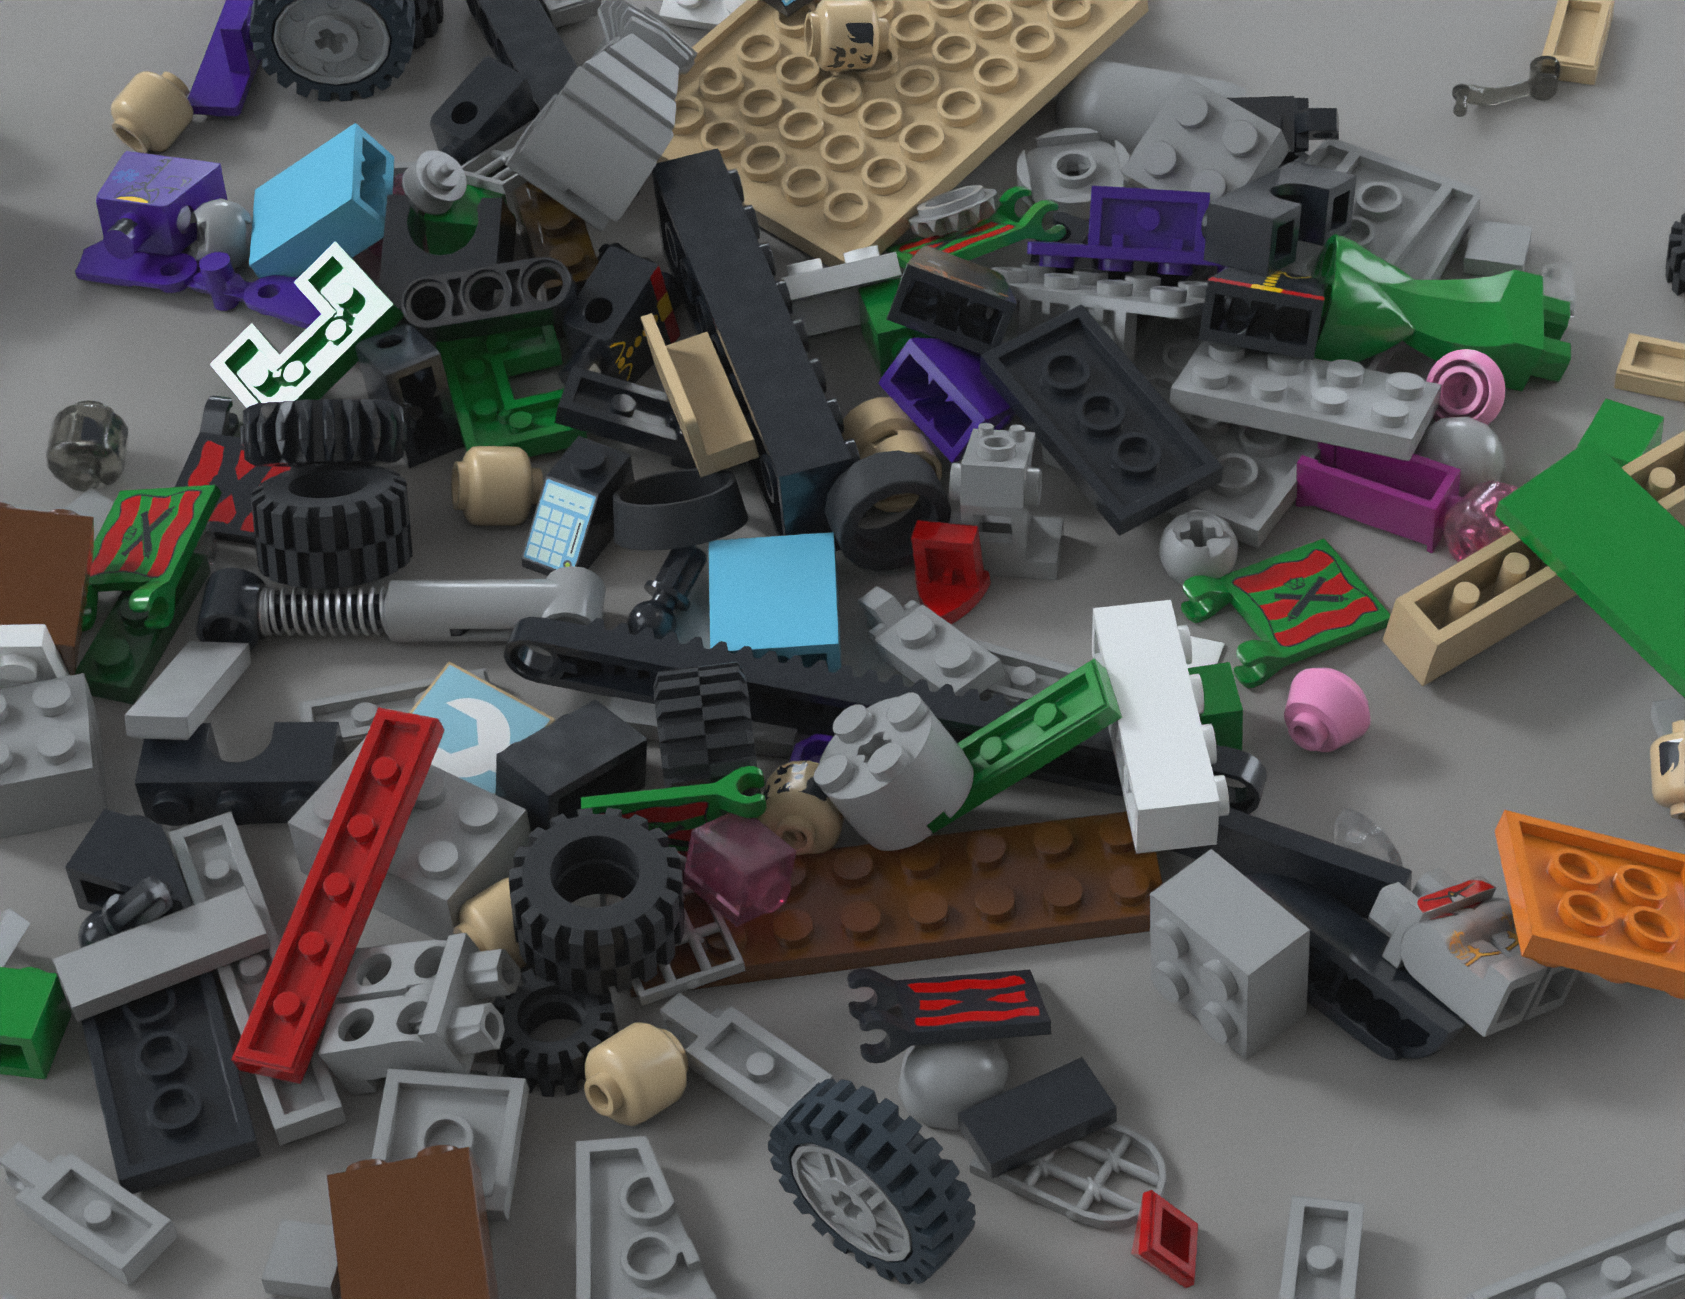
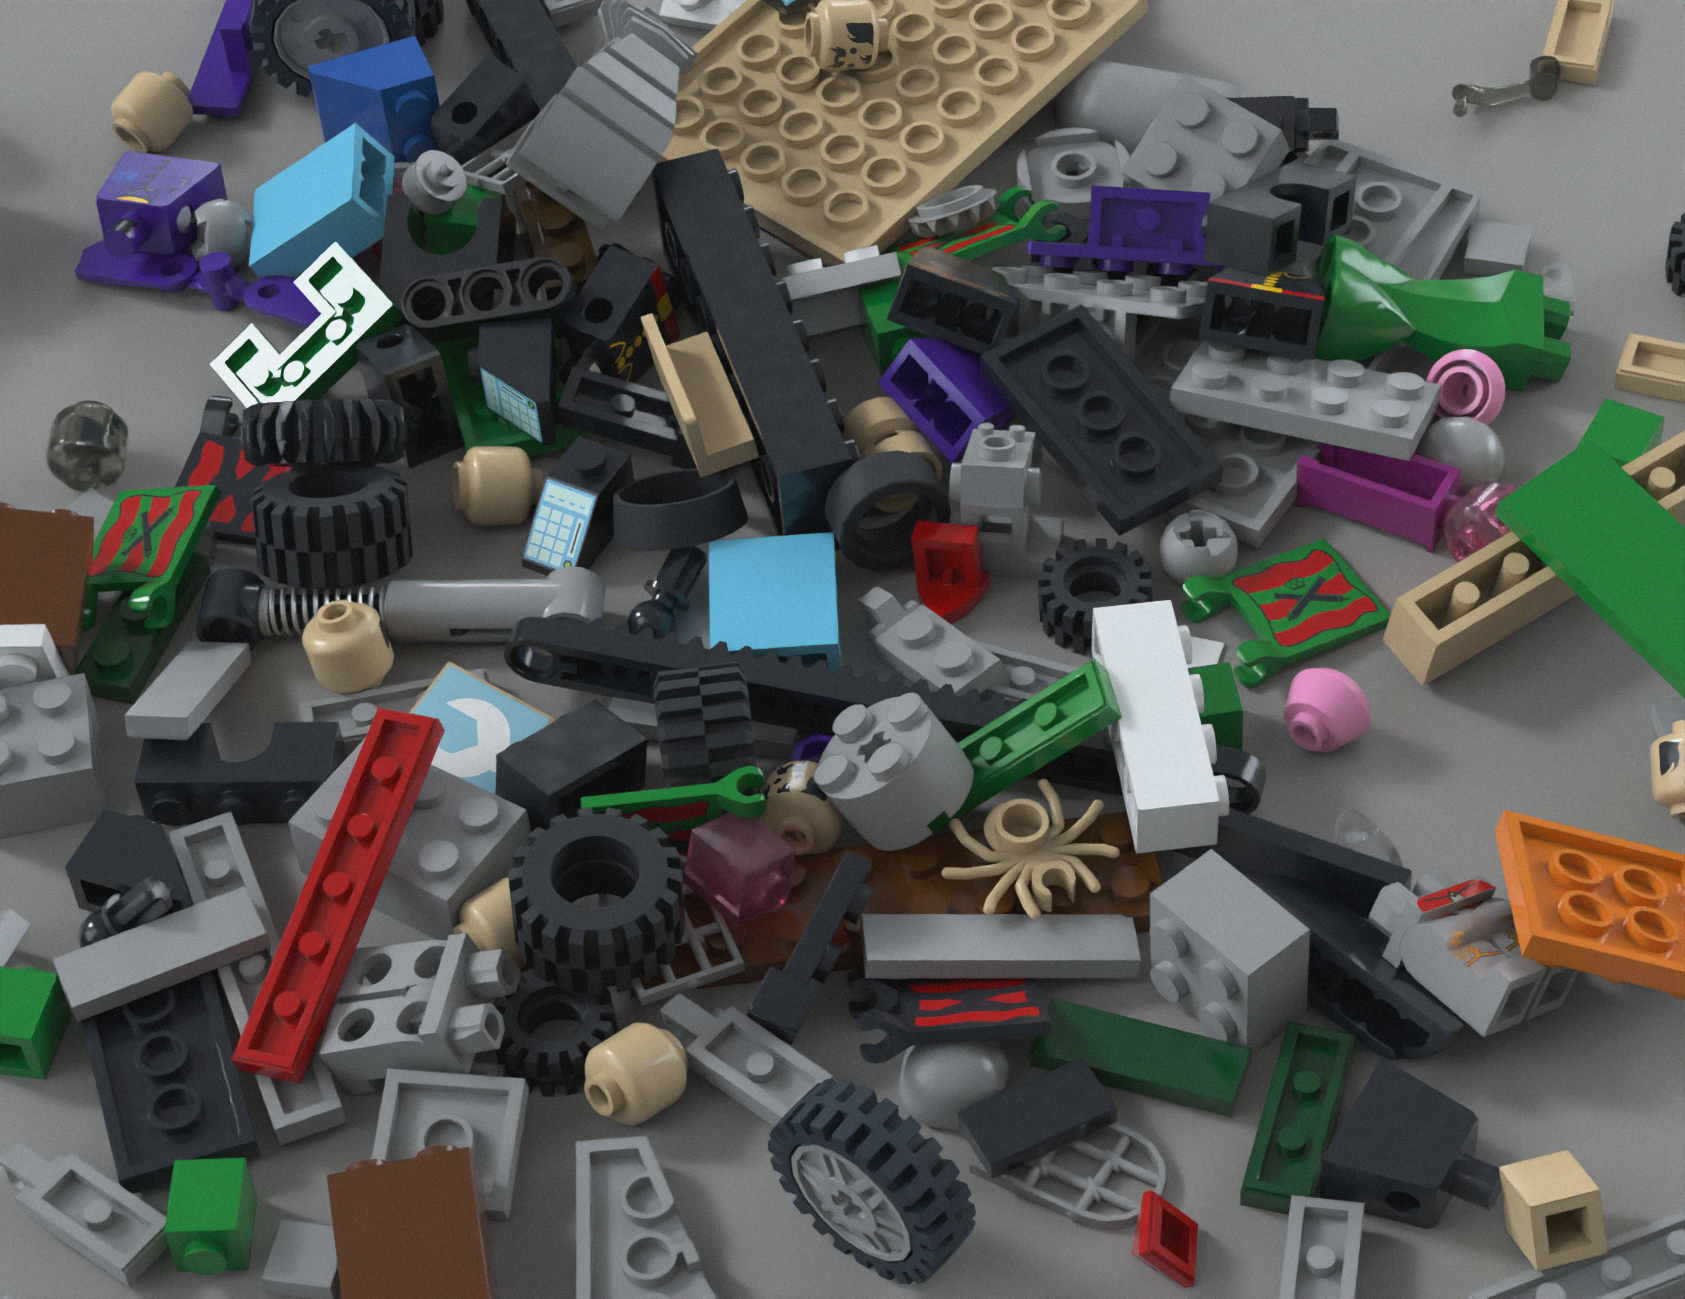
none -> green brick [164,1158,258,1275]
none -> tan head [302,600,394,694]
none -> blue slope [308,36,440,163]
none -> black slope [468,318,558,446]
none -> black plate [746,851,875,1045]
none -> light grey tile [860,914,1141,979]
none -> tan animal [942,779,1120,920]
none -> dark green tile [1030,998,1252,1117]
none -> black tyre [1038,538,1153,655]
none -> dark green tile [1240,1021,1357,1215]
none -> black torso [1320,1059,1501,1229]
none -> tan brick [1499,1150,1607,1271]

